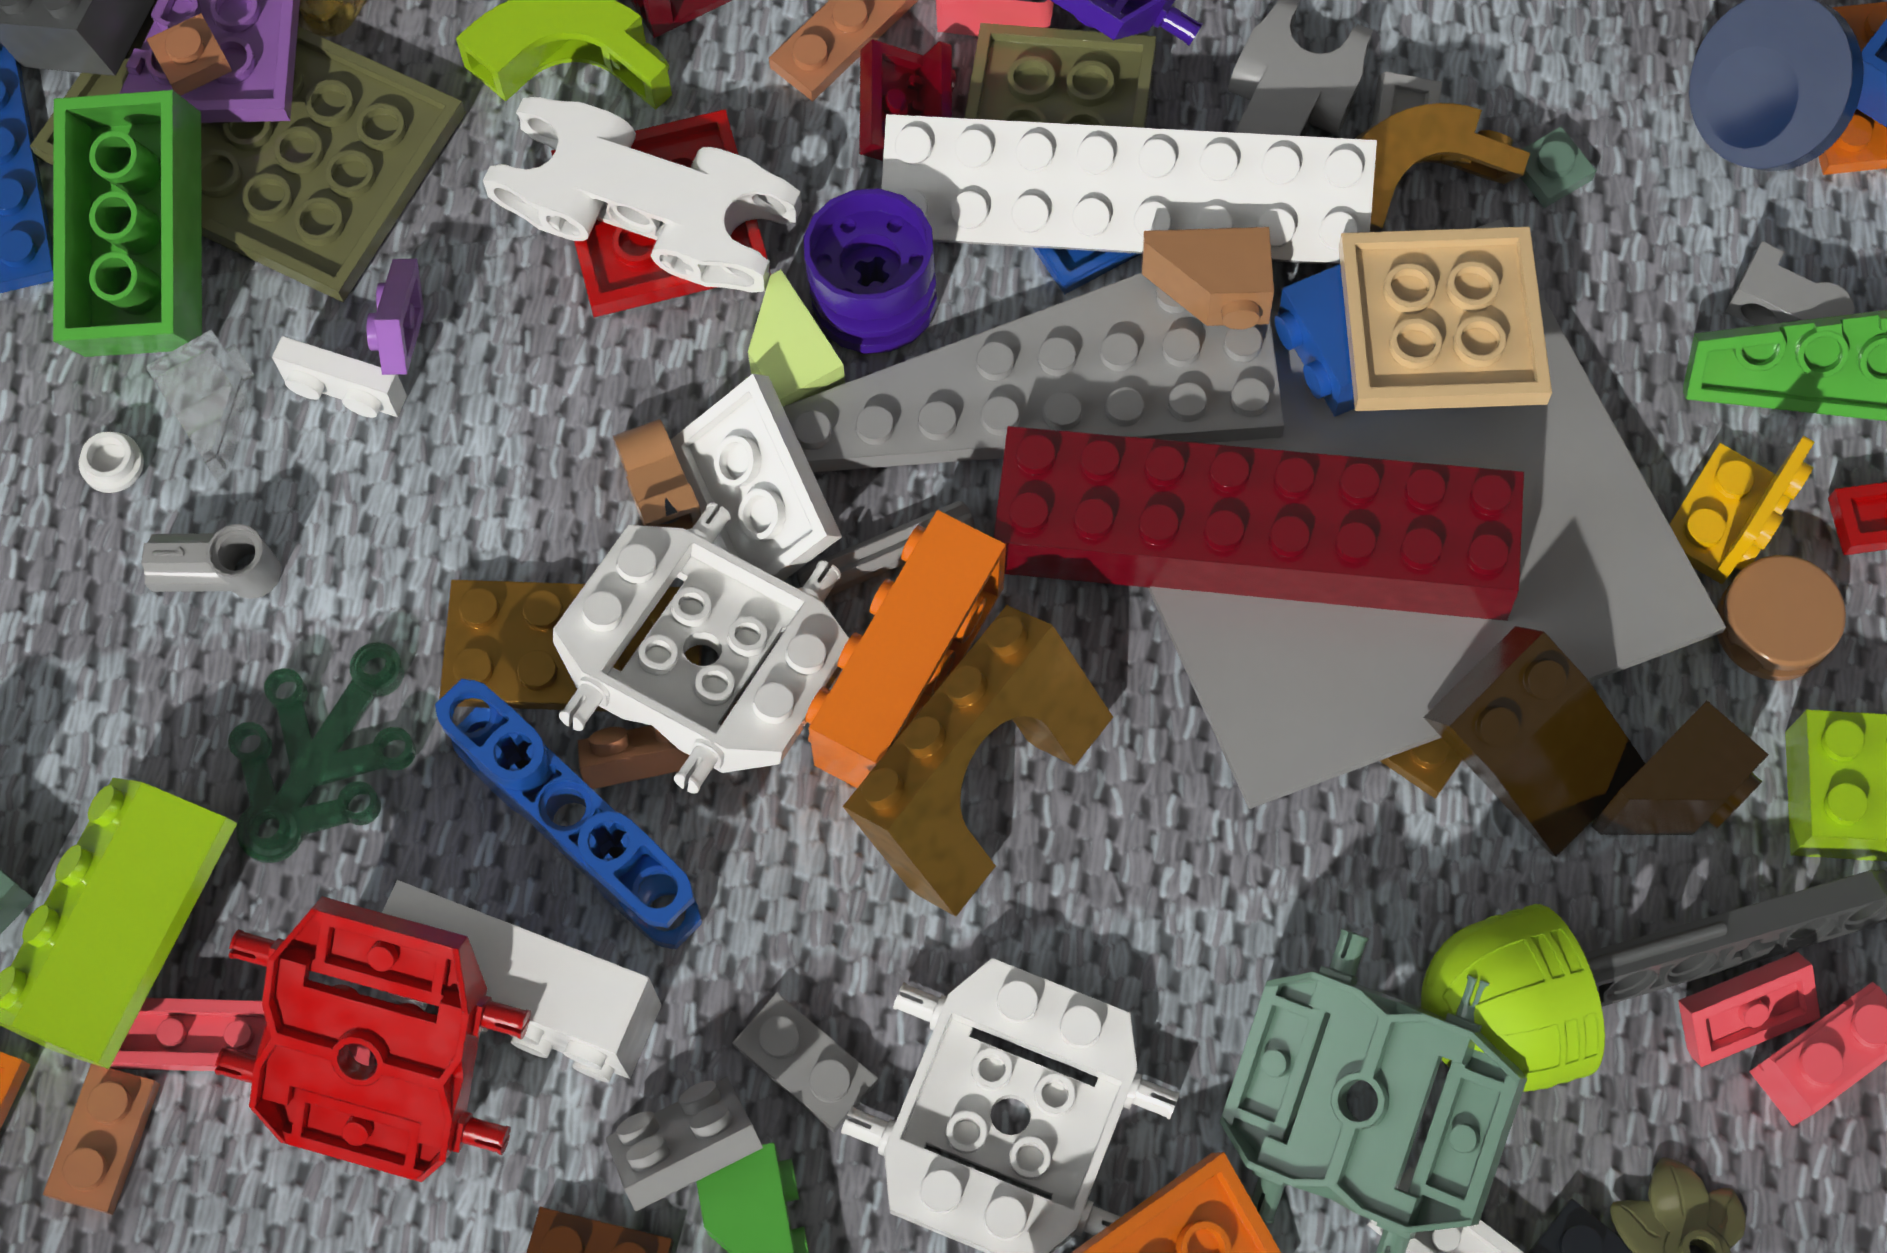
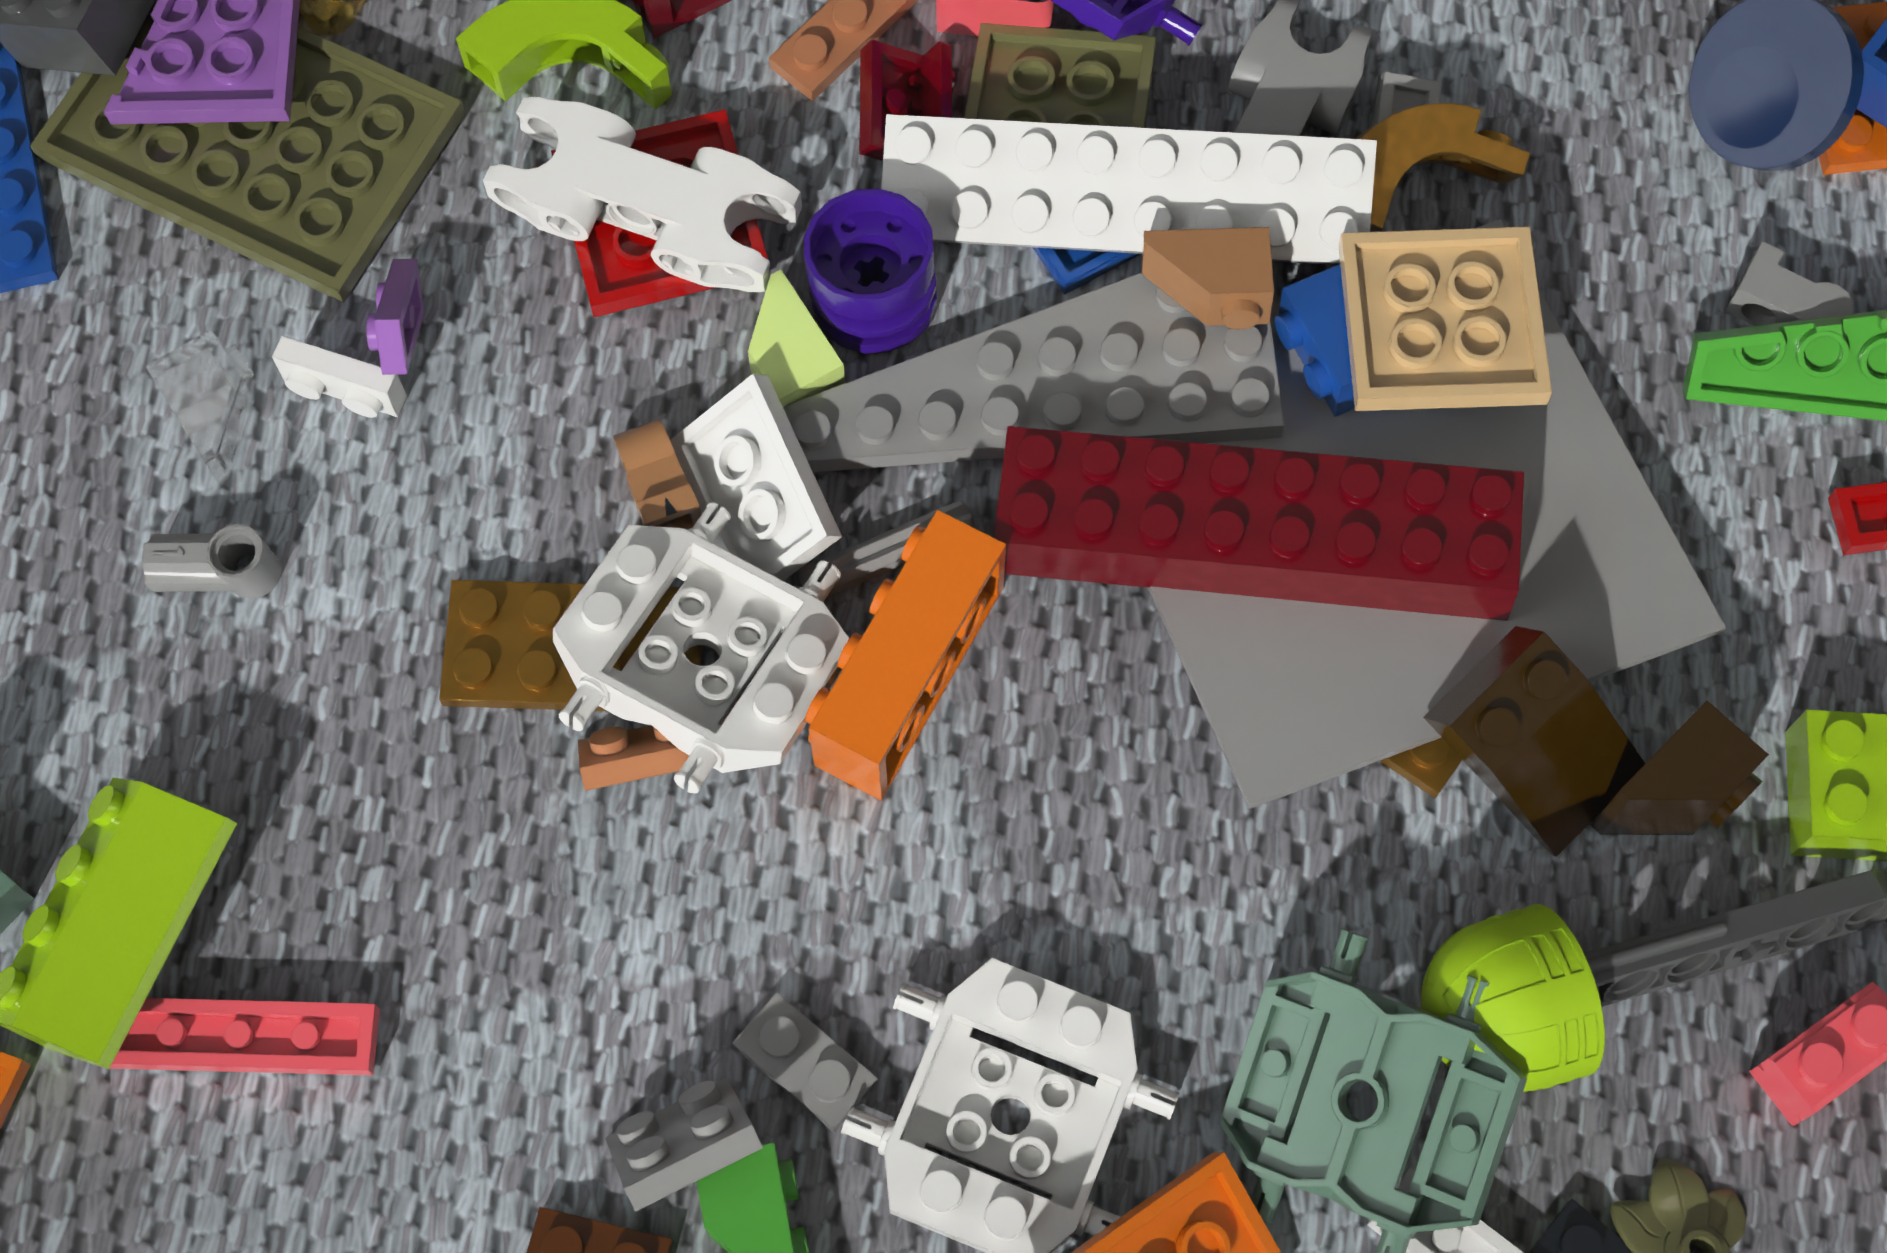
nougat plate [43,1064,160,1215] -> none
bright green brick [53,90,202,357] -> none
white plate [79,432,144,493] -> none
nougat plate [146,13,232,96] -> none
red piece [215,896,531,1182] -> none
clear green plant [228,642,416,863] -> none
white brick [382,880,662,1083] -> none
blue piece [435,679,702,949] -> none
pearl gold arch [843,605,1113,917] -> none
sand green plate [1520,127,1597,208] -> none
yellow bracket [1669,435,1814,584] -> none
coral plate [1678,952,1821,1067] -> none
medium nougat head [1716,555,1846,681] -> none

